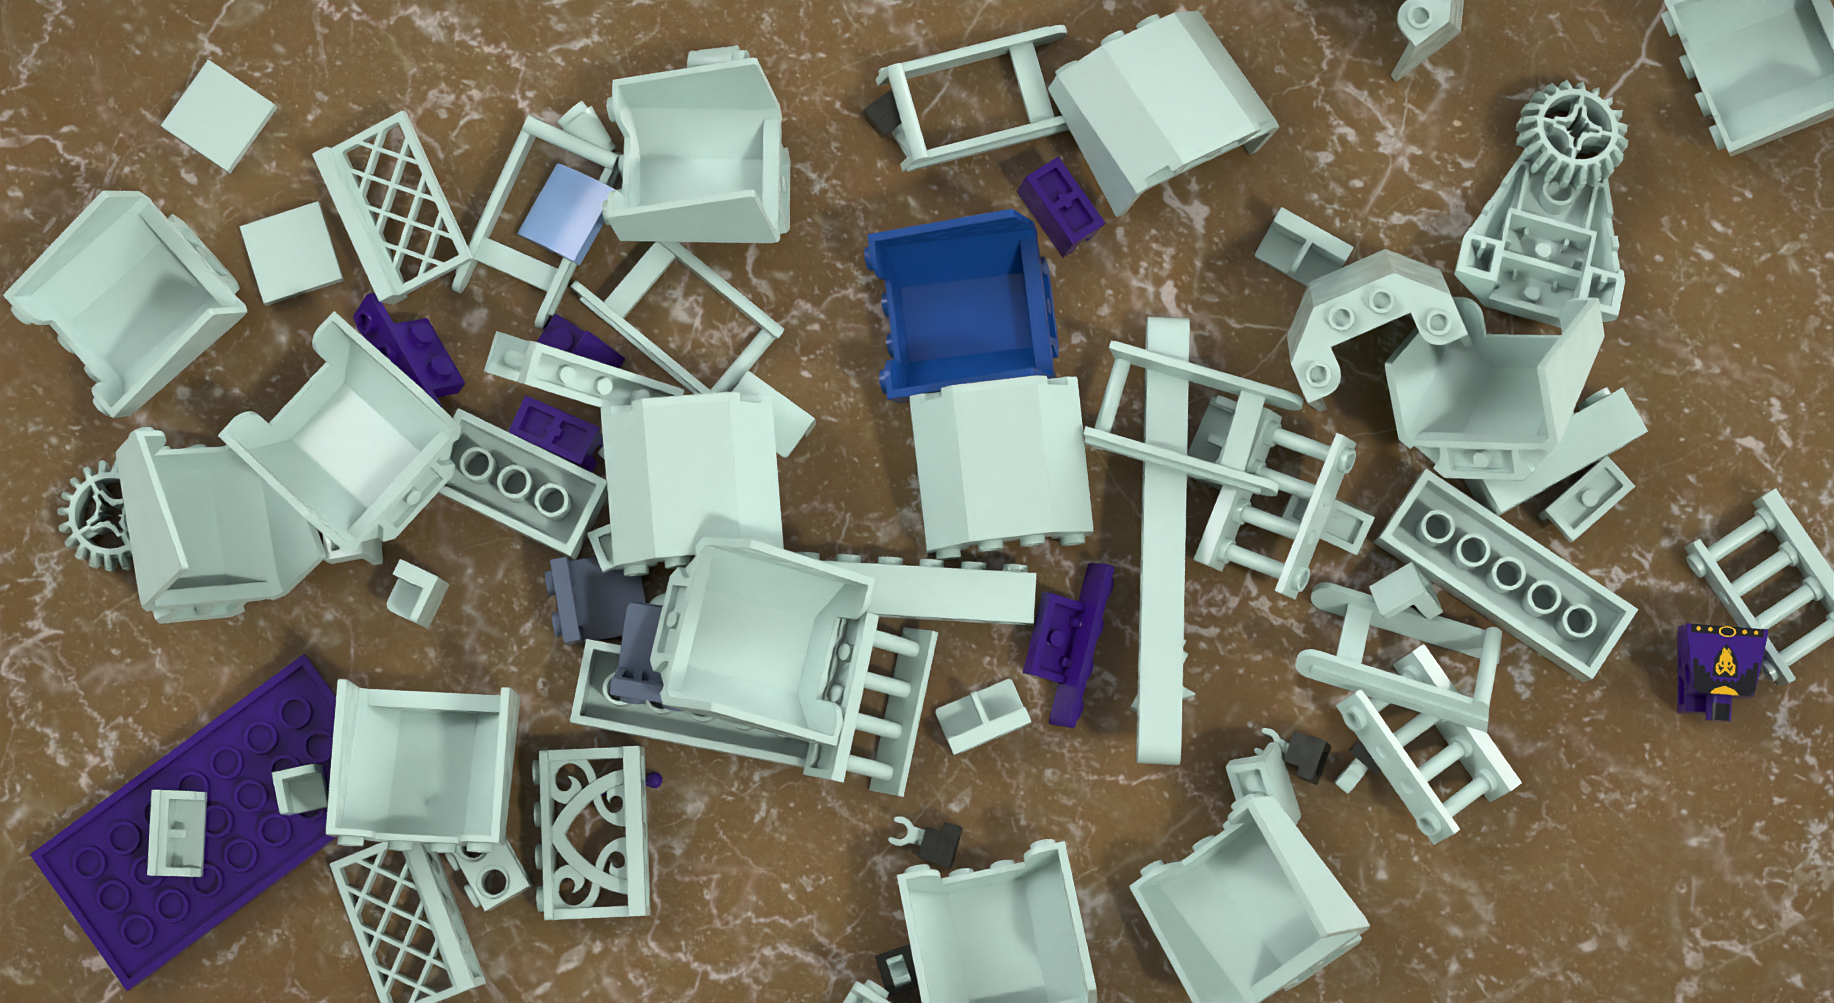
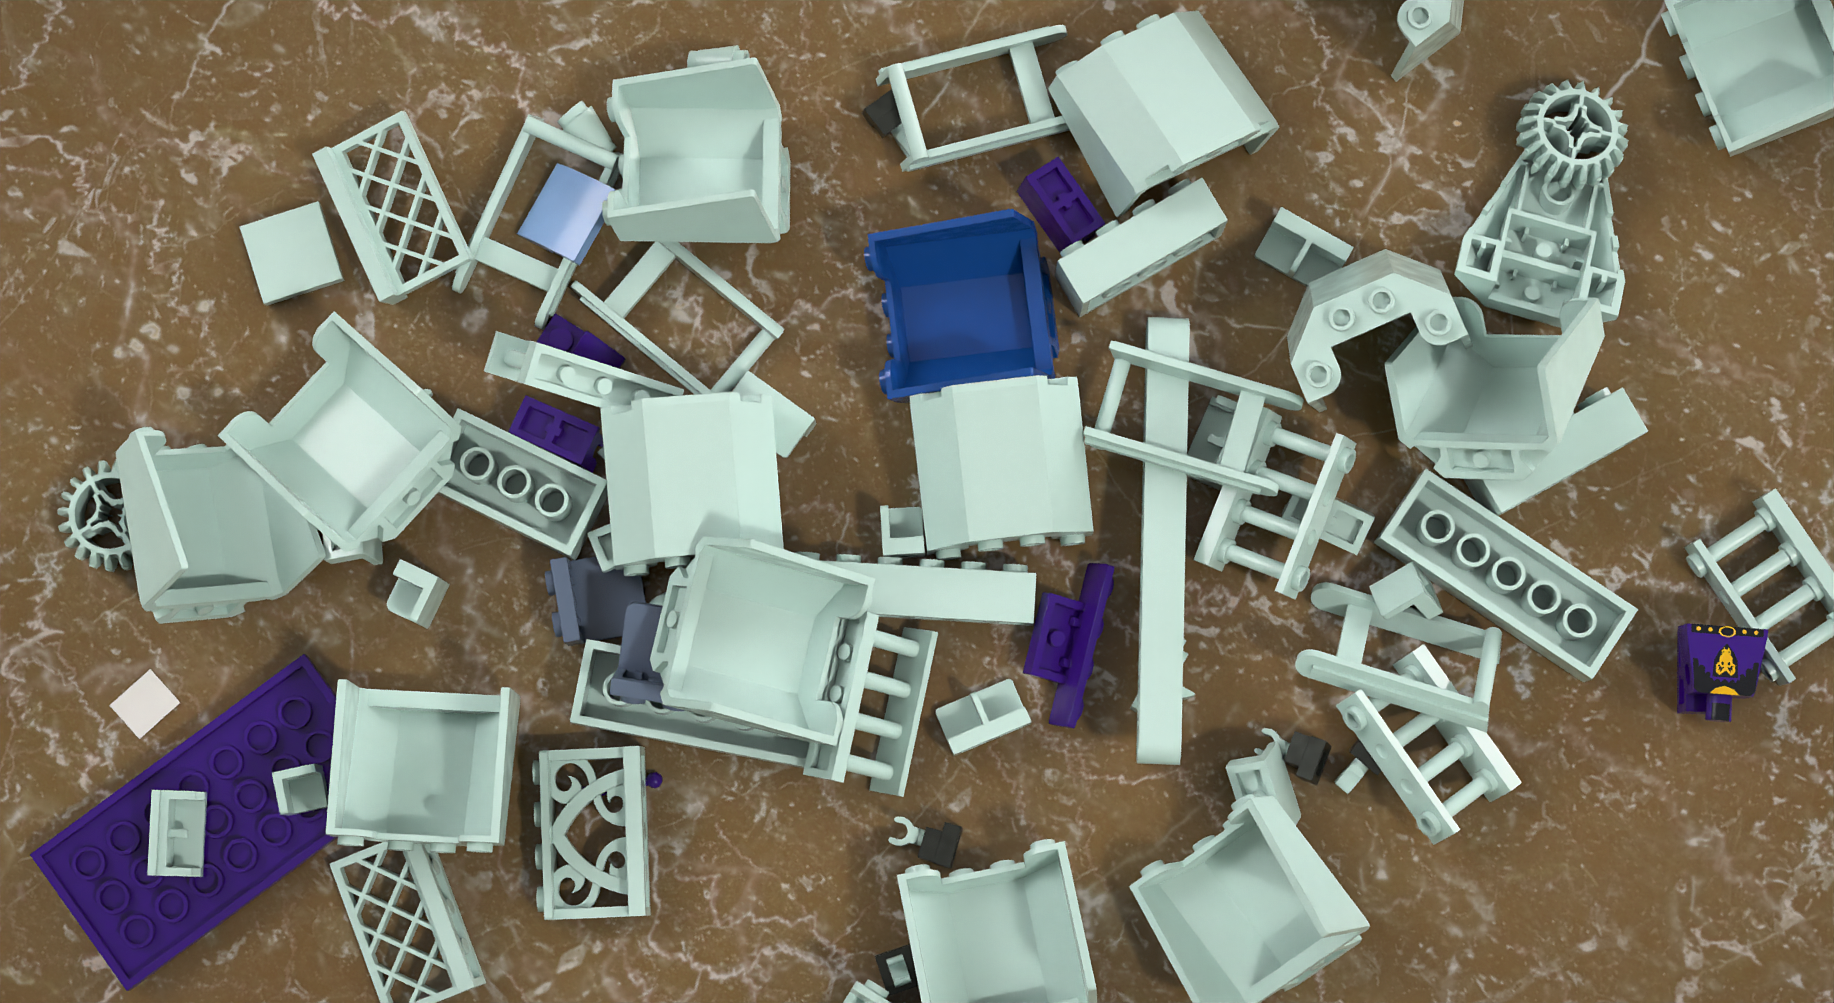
light aqua windscreen [3,190,248,418] -> none
light aqua tile [161,60,277,174] -> none
dark purple bracket [353,293,466,408] -> none
light aqua brick [444,835,534,911] -> none
light aqua panel [1537,455,1635,543] -> none
none -> white sticker [110,669,180,739]
none -> light aqua panel [880,505,925,558]
none -> light aqua brick [1055,178,1228,317]

